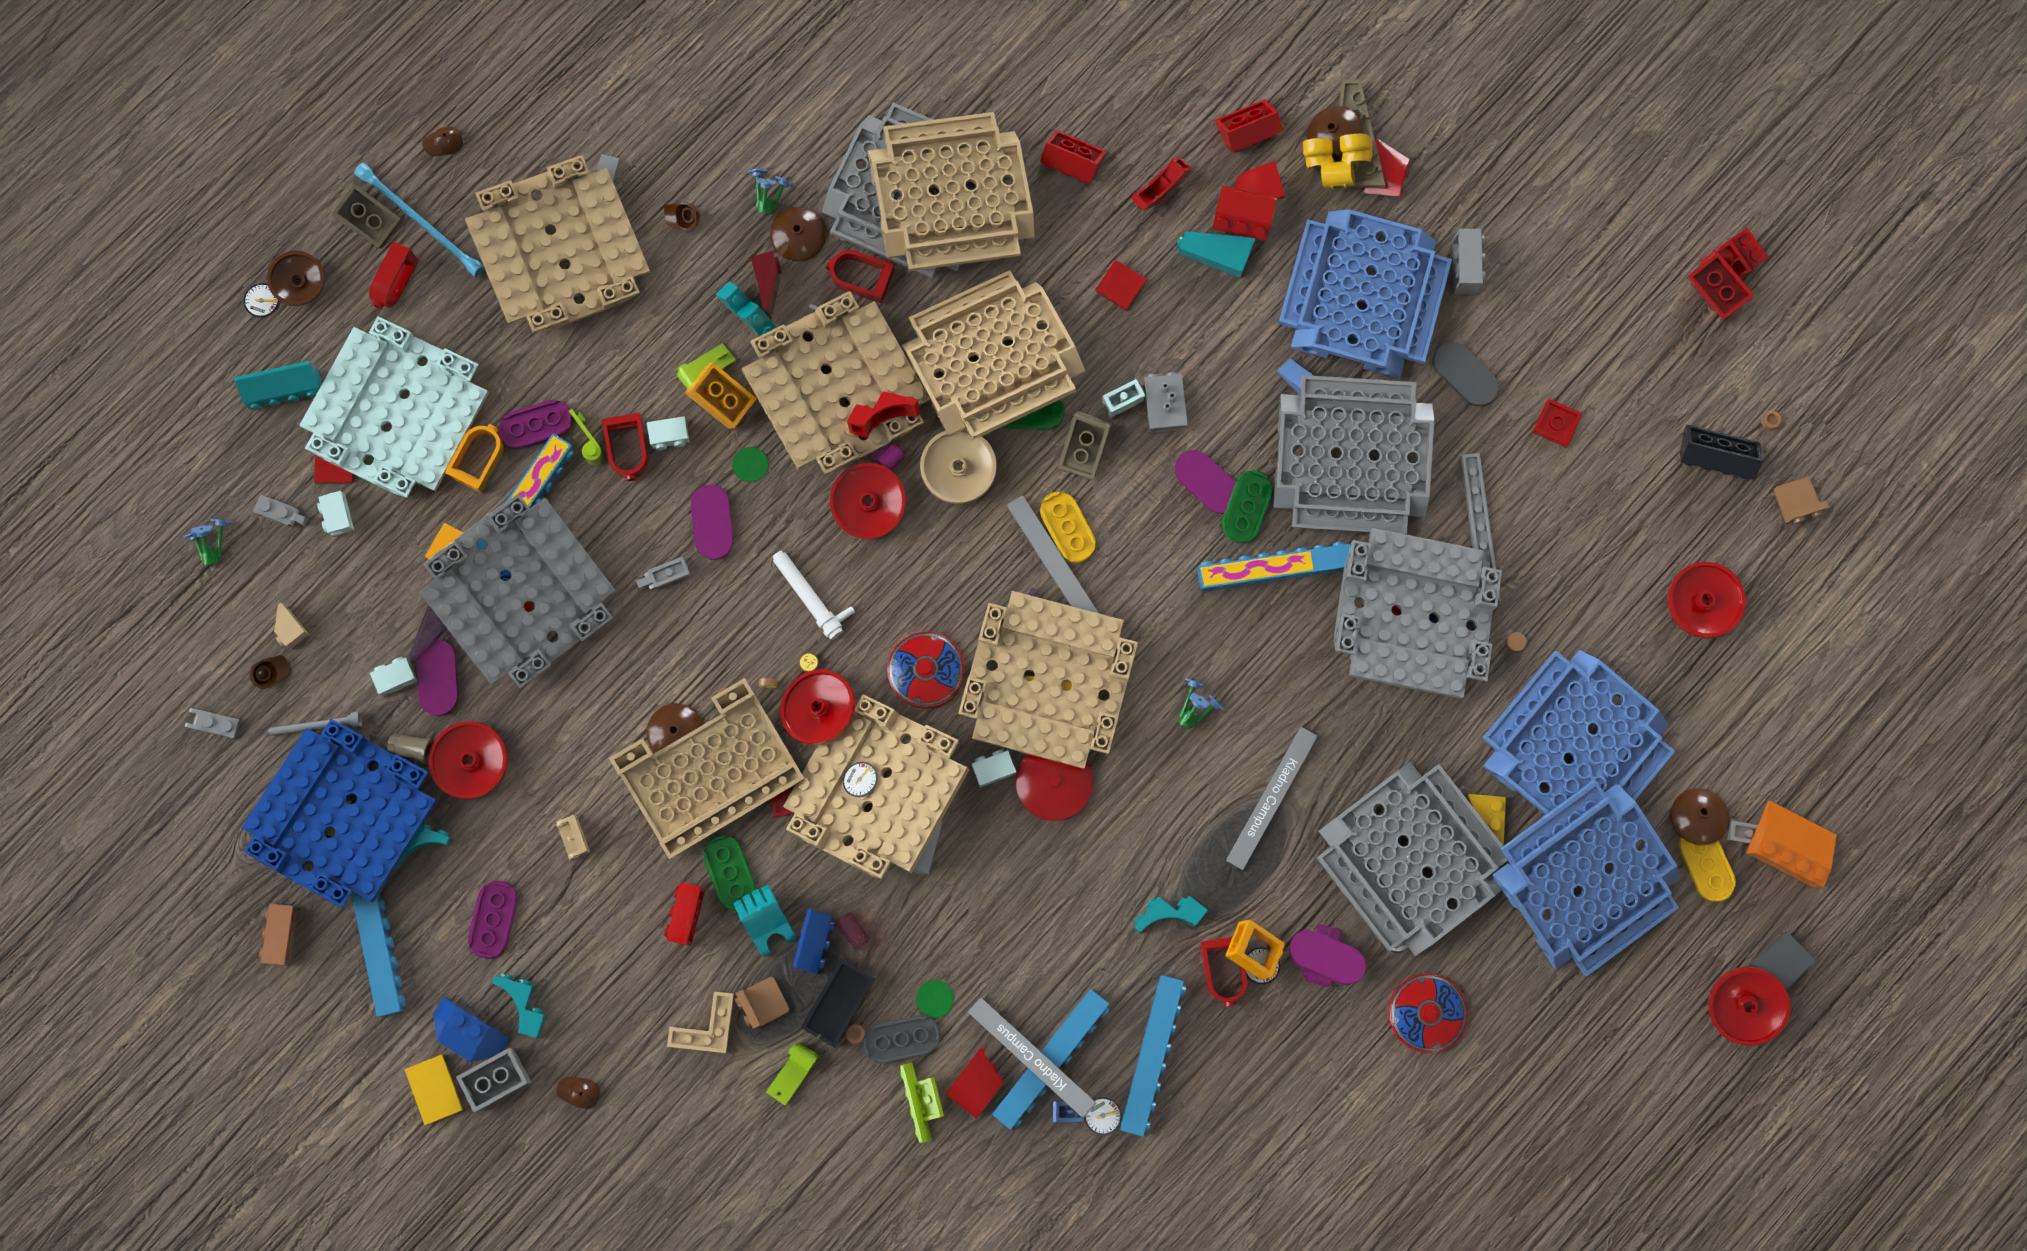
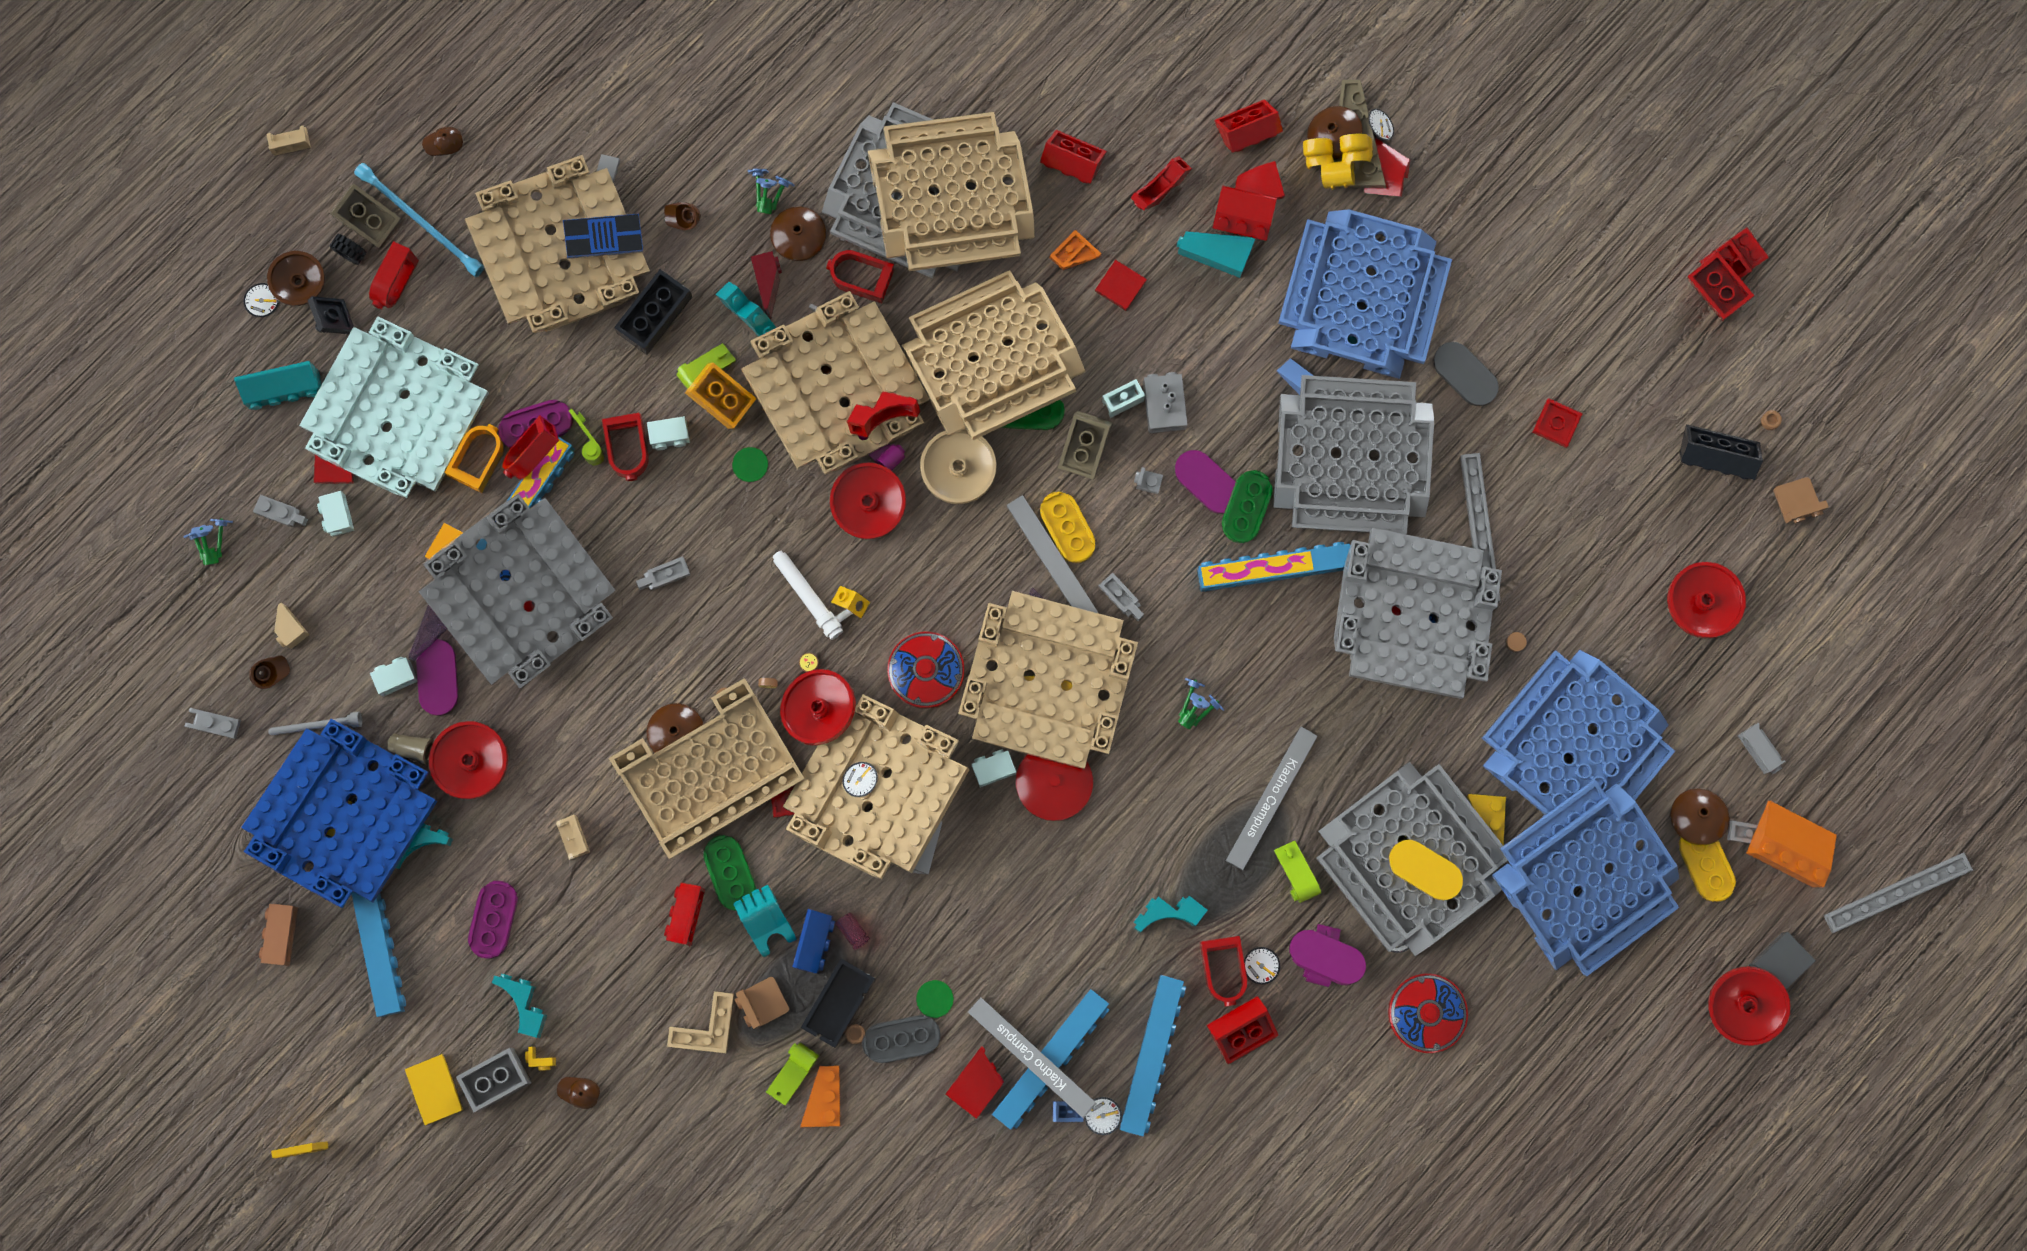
blue wedge [433,997,511,1062] -> none
magenta tile [691,485,733,560] -> none
lime bracket [900,1062,944,1143] -> none
light orange window [1225,920,1285,980] -> none
light grey brick [1452,229,1486,295] -> none
none -> tan hinge [267,125,311,156]
none -> yellow tile [271,1141,329,1159]
none -> black tile [308,296,354,334]
none -> black tyre [329,233,367,265]
none -> red window [502,415,559,480]
none -> yellow bracket [525,1047,556,1071]
none -> black tile [563,214,643,259]
none -> black brick [614,269,692,355]
none -> orange wing [800,1066,840,1127]
none -> yellow bracket [831,586,870,618]
none -> orange wing [1050,230,1101,270]
none -> light grey hinge [1099,573,1144,621]
none -> light grey bracket [1134,467,1163,494]
none -> red slope [1207,996,1279,1064]
none -> lime door [1274,841,1321,903]
none -> clear sticker [1368,108,1394,140]
none -> yellow tile [1389,840,1463,900]
none -> light grey window [1737,723,1786,774]
none -> light grey tile [1823,853,1973,933]

